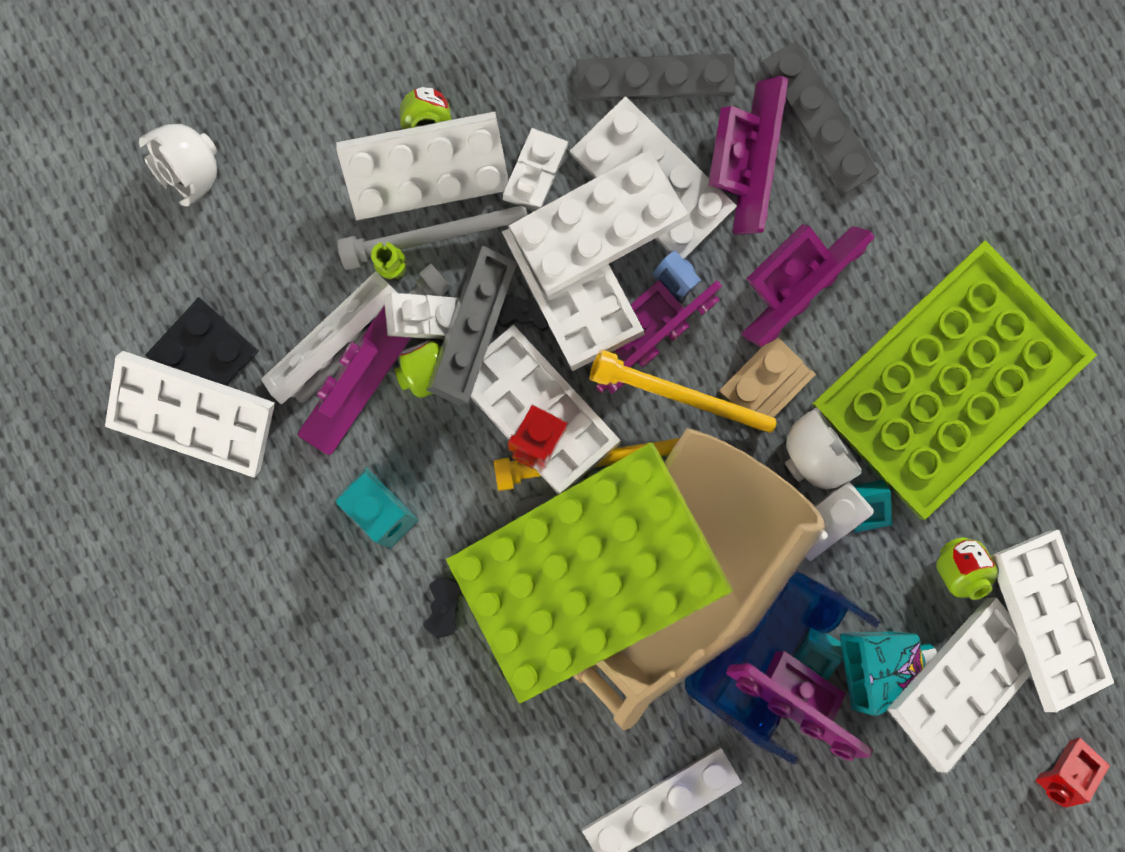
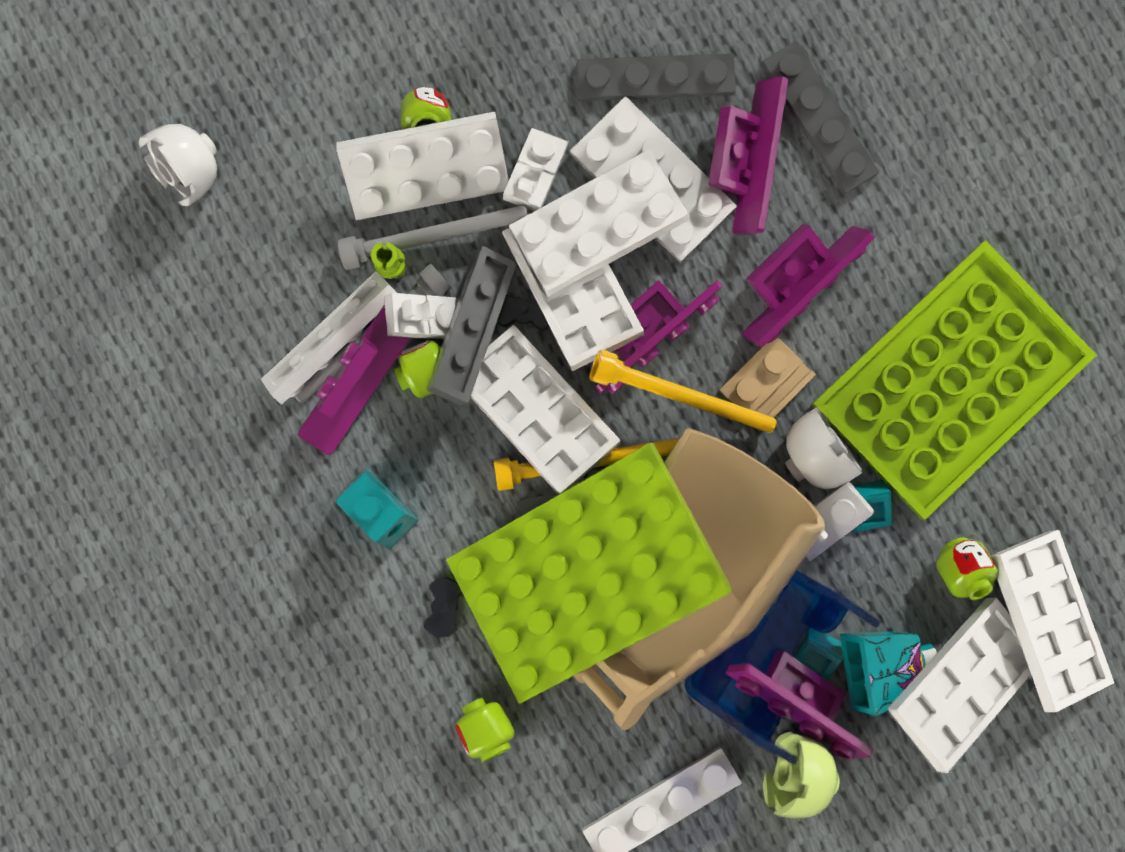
white plate [105,351,275,478] -> none
black plate [145,297,259,386] -> none
red bracket [508,404,568,468] -> none
medium blue plate [652,250,701,302] -> none
red bracket [1035,737,1110,807] -> none
none -> lime head [455,698,515,763]
none -> yellowish green cylinder [763,732,840,818]

